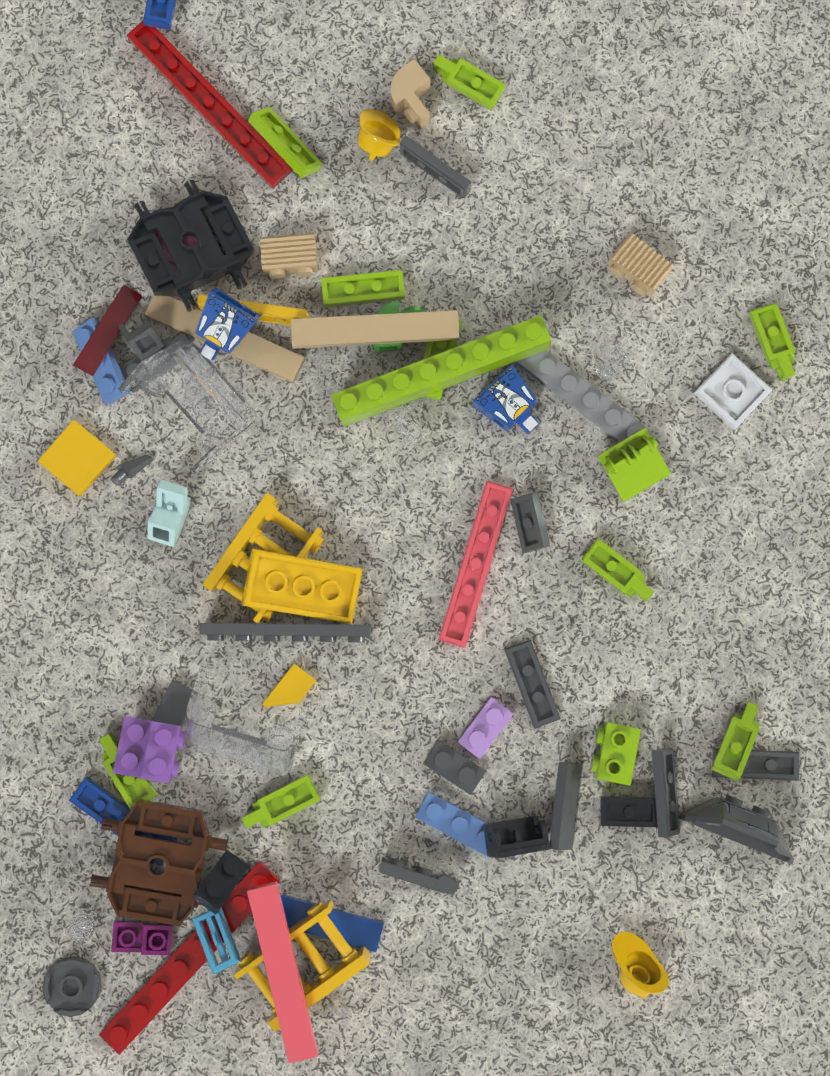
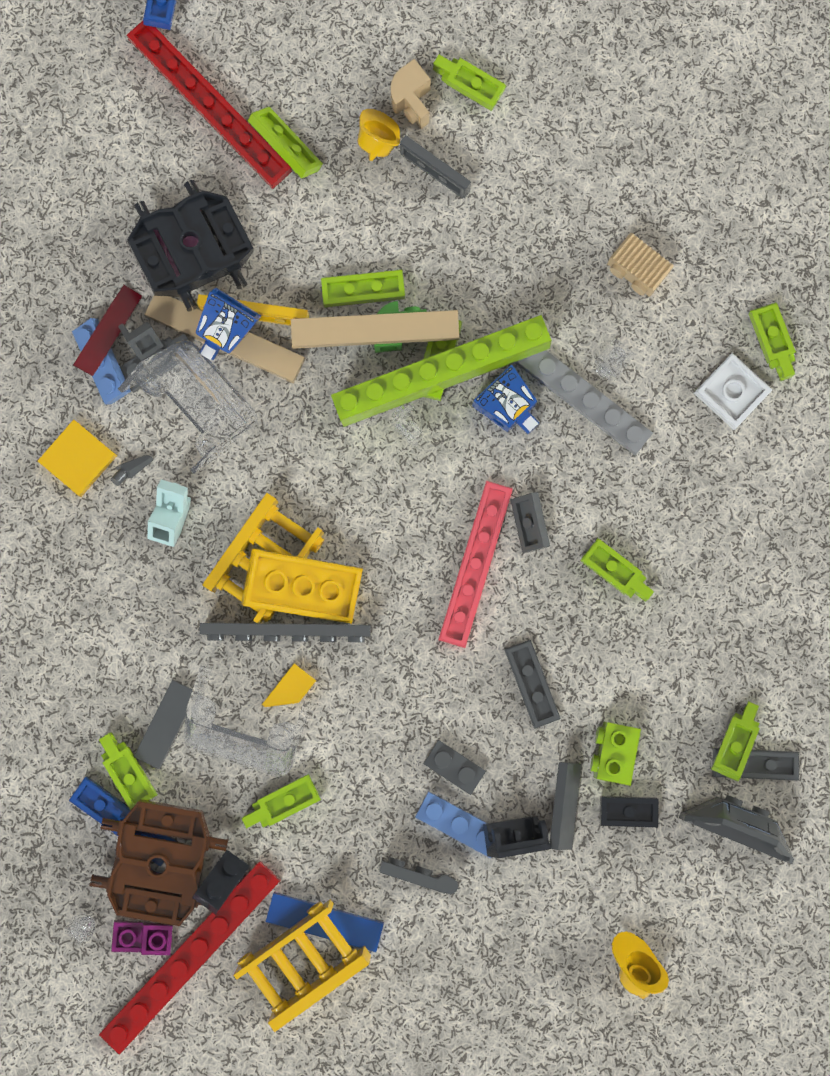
dark grey tile [42,956,102,1017] -> none
medium lavender plate [113,716,186,784] -> none
medium azure tile [192,908,242,974] -> none
coral tile [247,882,318,1063] -> none
tan brick [260,233,319,279] -> none
lavender plate [457,697,513,759] -> none
lime hinge [597,427,671,502] -> none
dark grey tile [652,748,680,838] -> none

